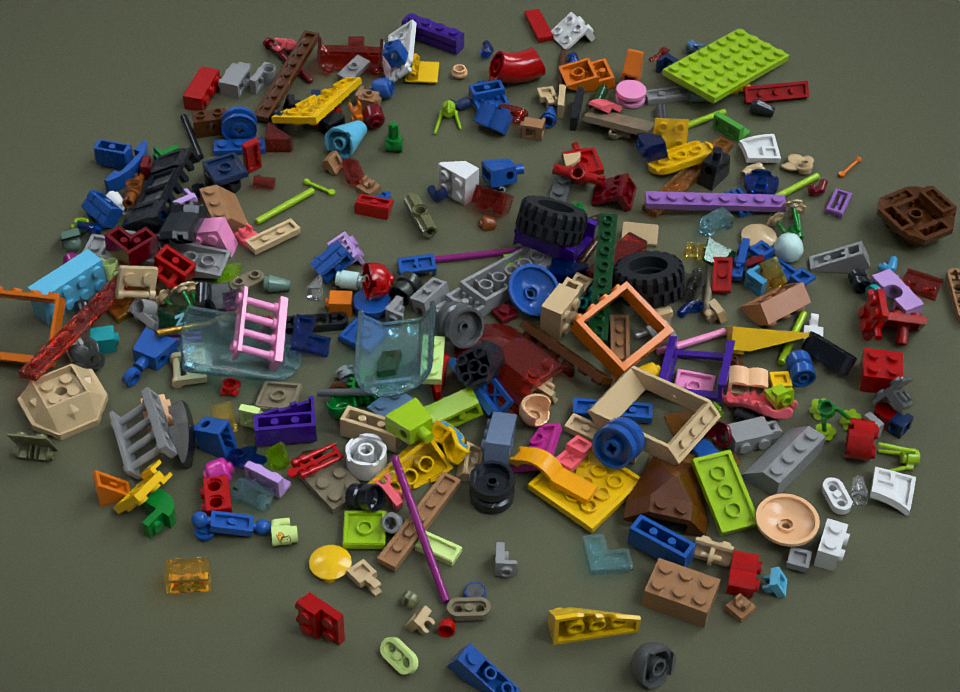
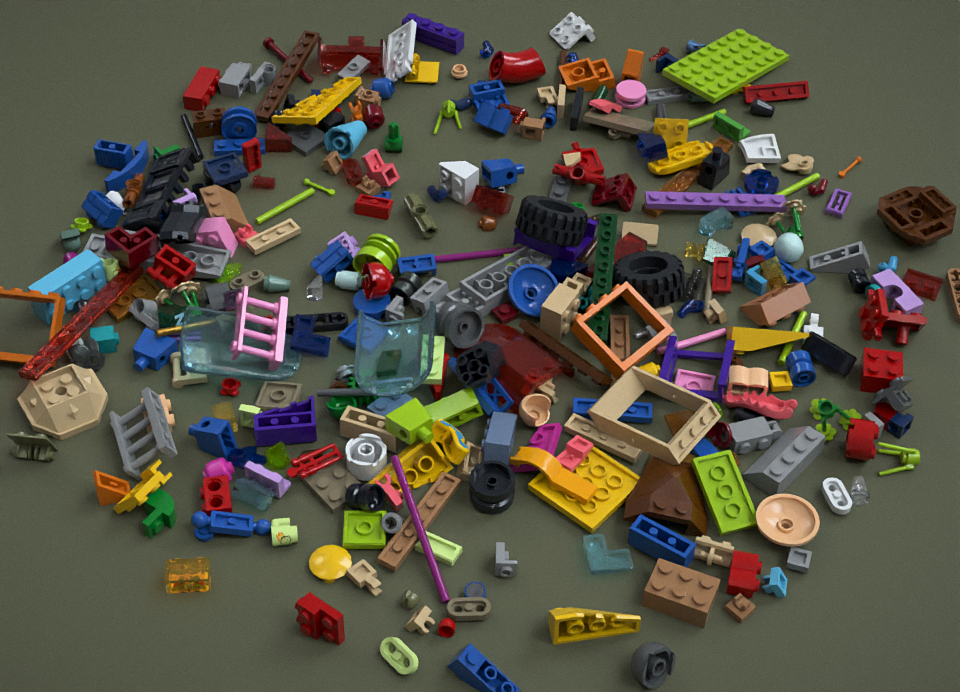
clear blue arm [76,221,102,235] -> none
tan plate [115,265,158,300] -> none
blue tile [122,367,142,387] -> none
dark red plate [140,156,154,180] -> none
black slope [168,400,195,468] -> none
black piece [190,282,216,322] -> none
coral plate [271,37,297,52] -> none
orange brick [325,290,353,317] -> none
blue brick [382,39,408,68] -> none
red tile [524,9,553,43] -> none
blue wheel [592,417,645,469] -> none
lime bracket [764,384,794,410] -> none
white brick [814,518,850,572] -> none
white plate [870,466,916,516] -> none
none -> dark grey plate [282,124,326,157]
none -> lime wheel [353,234,400,279]
none -> coral brick [361,149,400,187]

